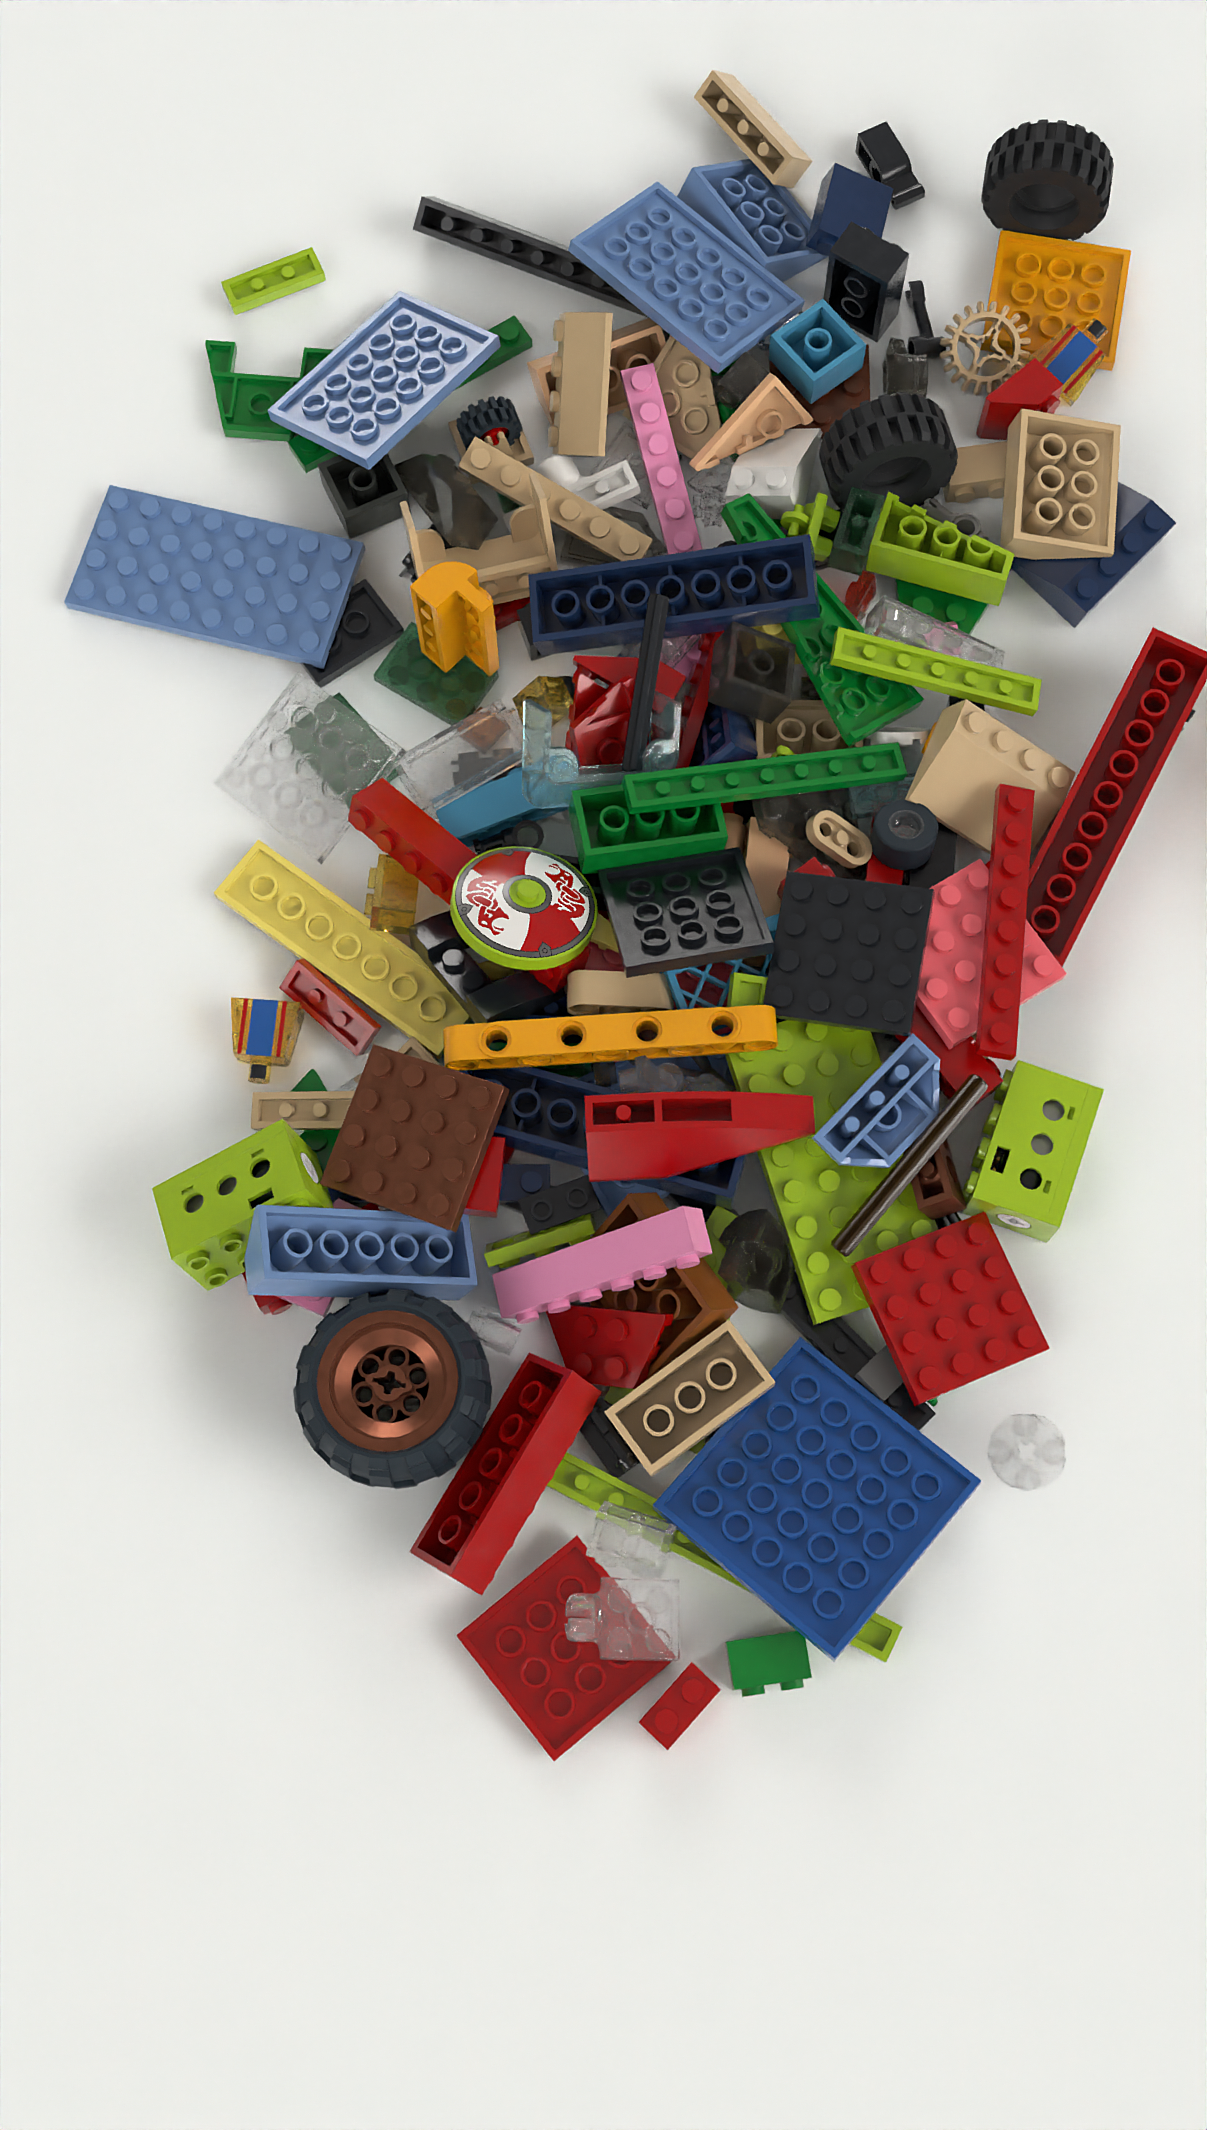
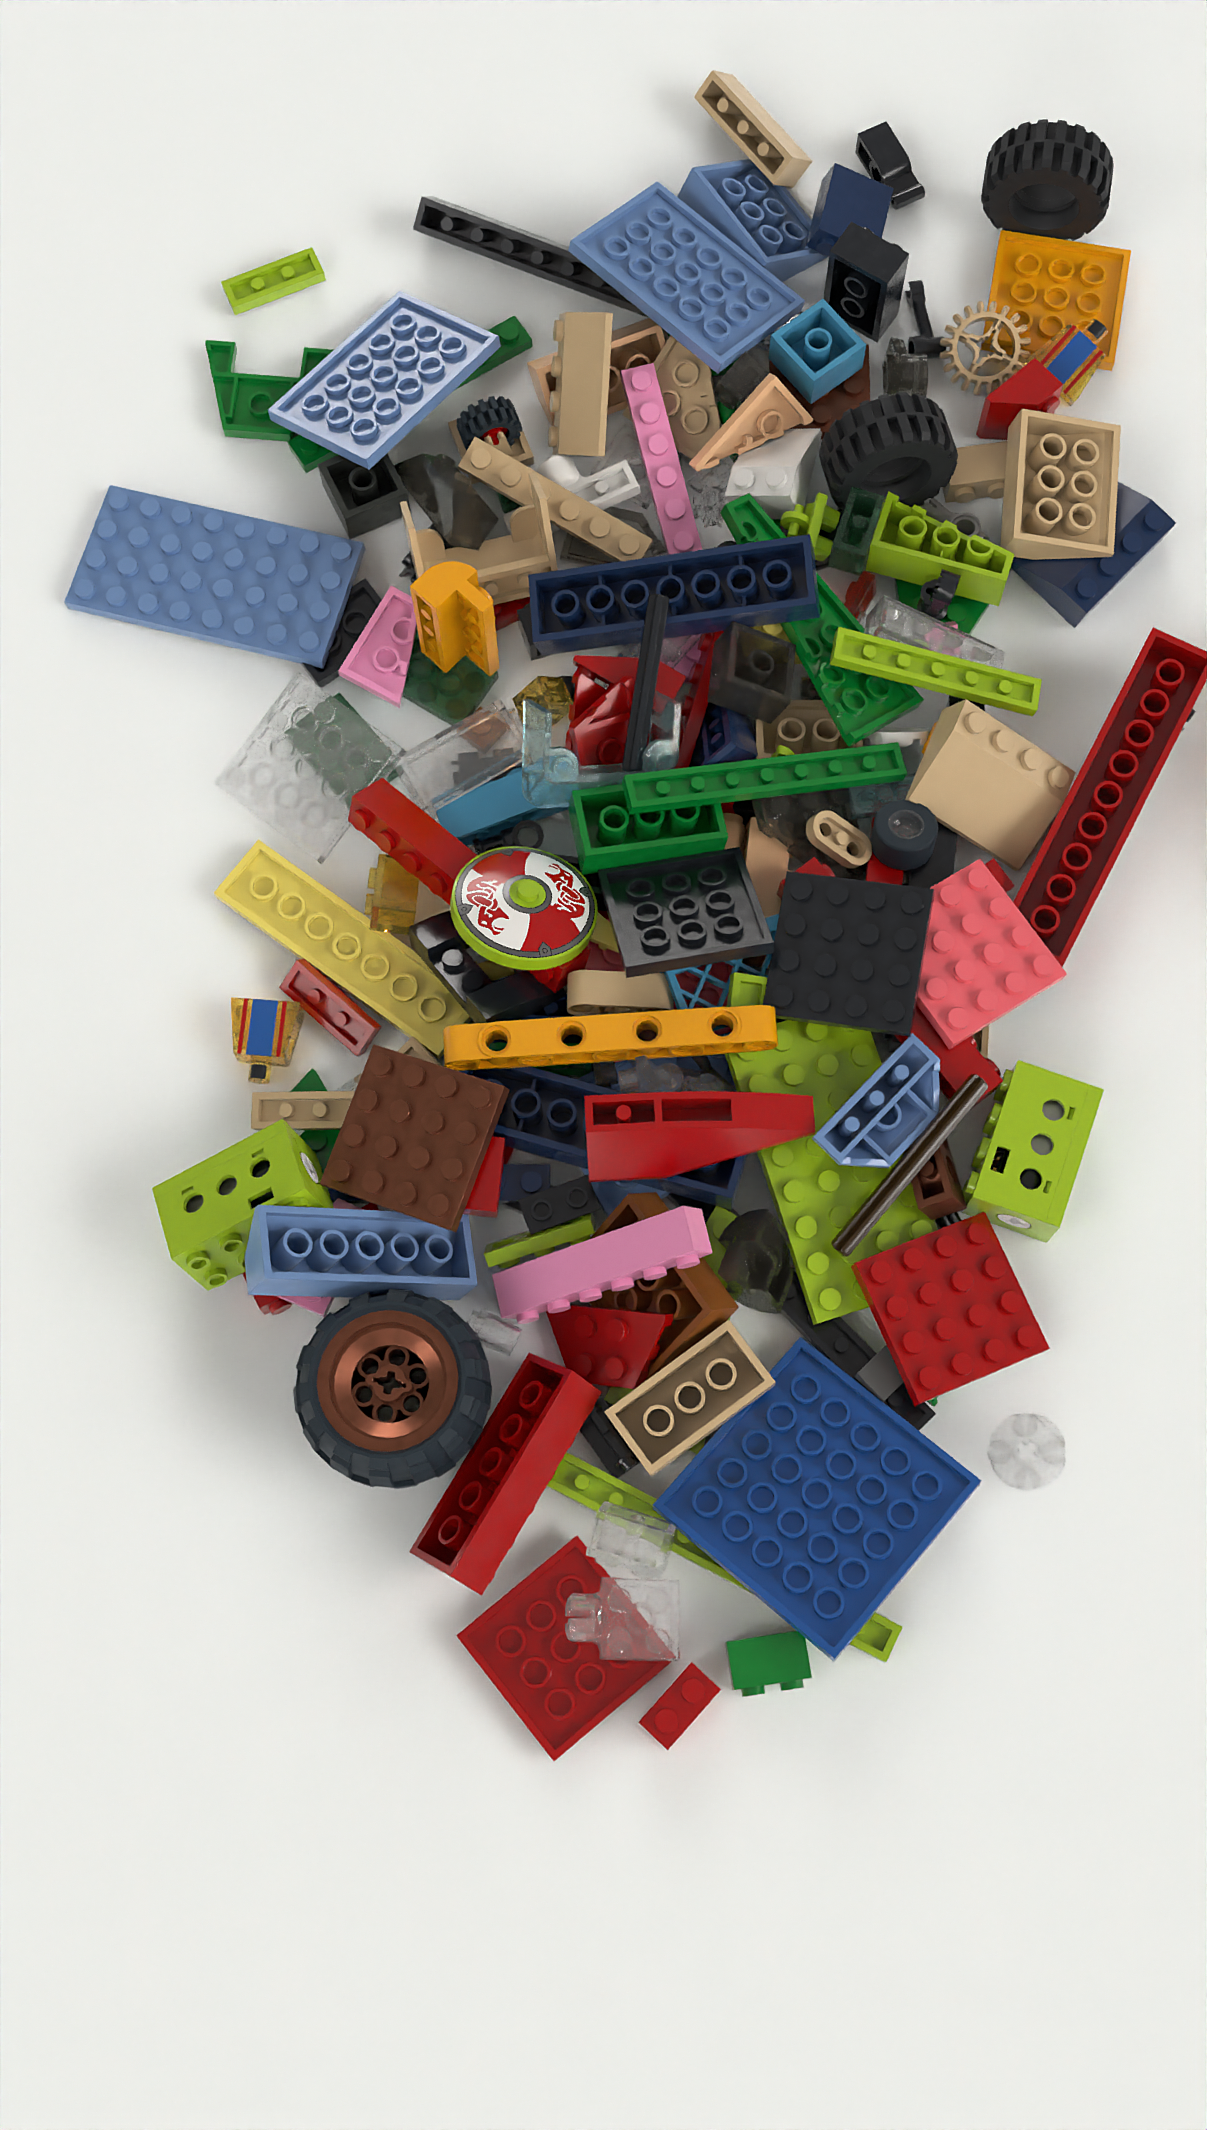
red plate [975,783,1035,1061] -> none
none -> bright pink wing [339,586,417,708]
none -> black connector [916,569,961,623]

